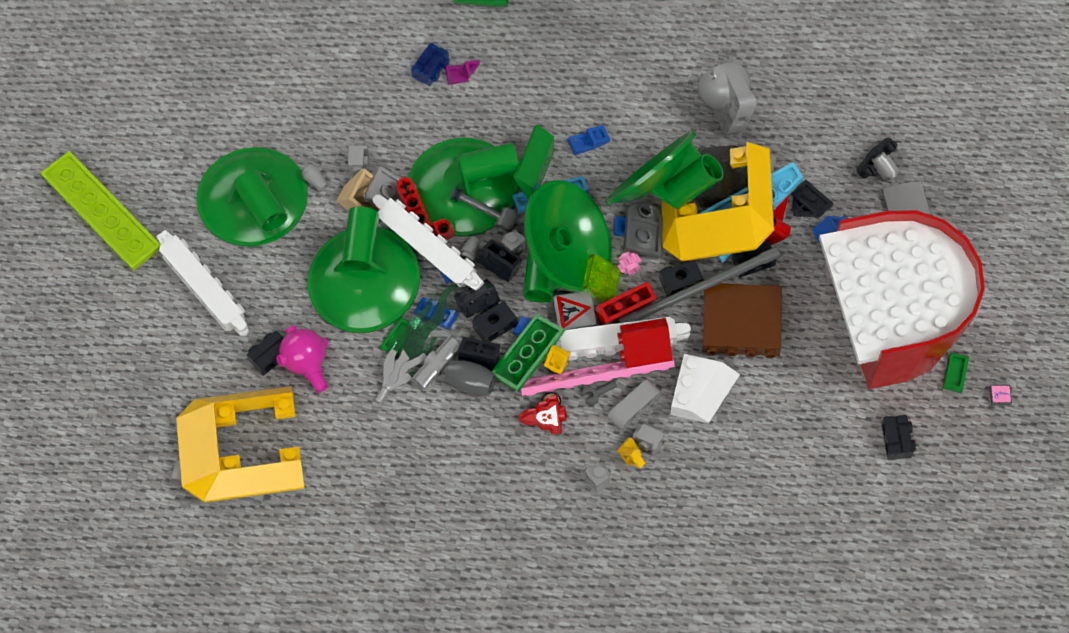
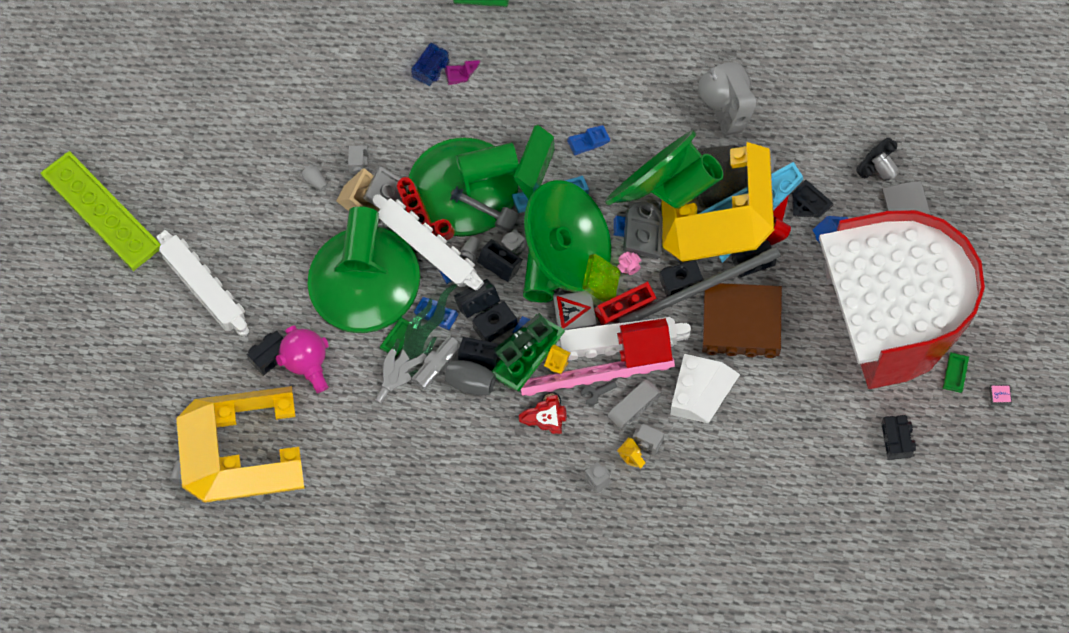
green dish [197,147,308,247] -> none
none -> dark green arch [494,313,554,367]

